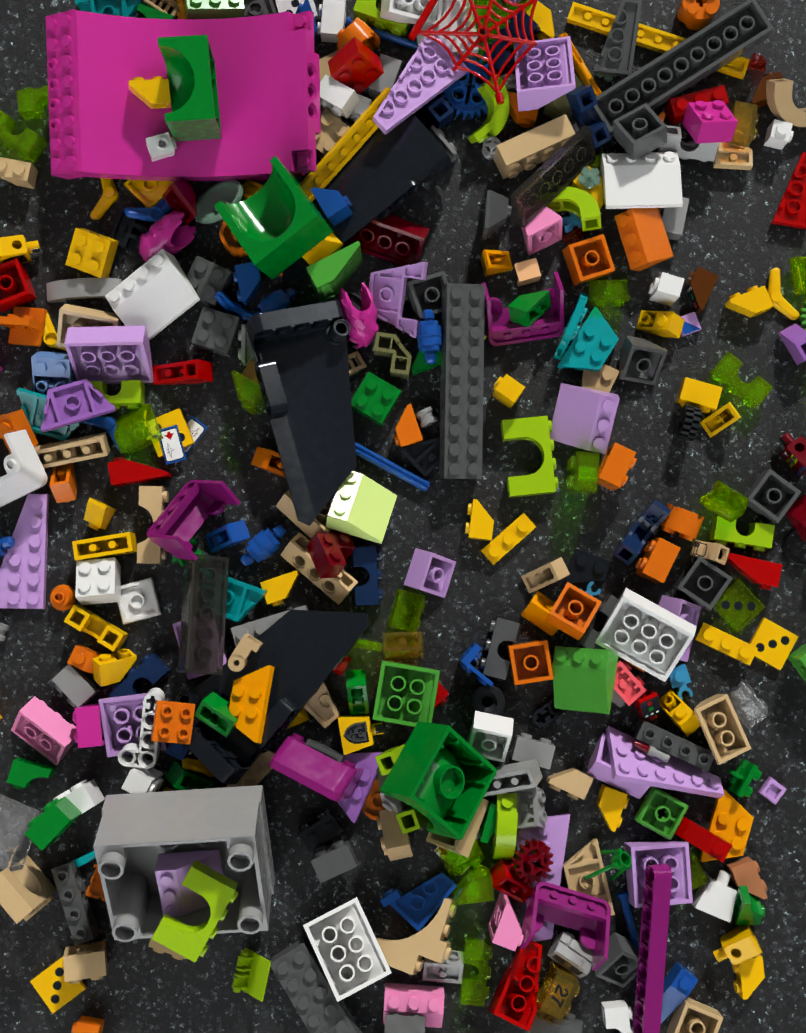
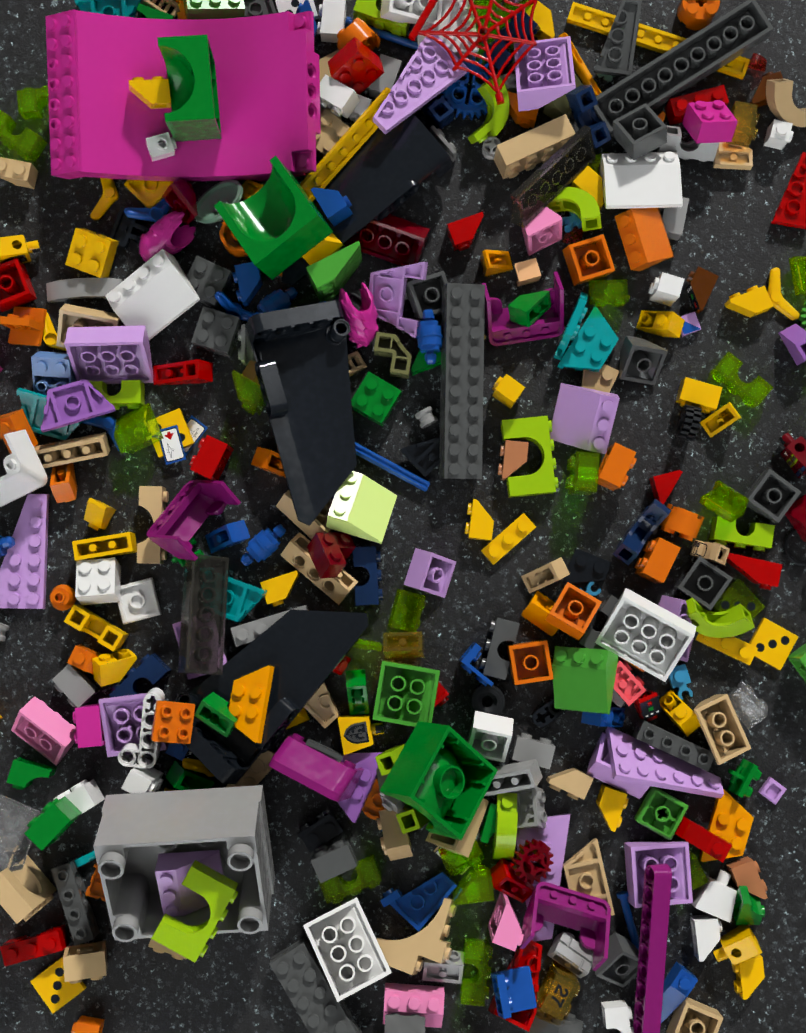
red slope [108,457,172,487] -> none
tan leg [228,633,263,672] -> none
lime hinge [231,947,271,1002] -> none
orange slope [393,404,423,448] -> none
dark grey slope [482,190,511,240] -> none
sand green plant [578,166,601,190] -> none
green plant [584,848,632,881] -> none
light grey piece [634,741,670,763] -> none
none -> red arch [0,924,69,966]
none -> red brick [189,435,234,481]
none -> clear neon green arch [318,854,382,904]
none -> red slope [446,212,484,251]
none -> blue bracket [491,965,537,1019]
none -> nougat slope [498,440,529,480]
none -> blue slope [581,706,625,727]
none -> red slope [649,470,683,505]
none -> lime arch [686,597,755,638]
none -> white slope [690,914,722,962]

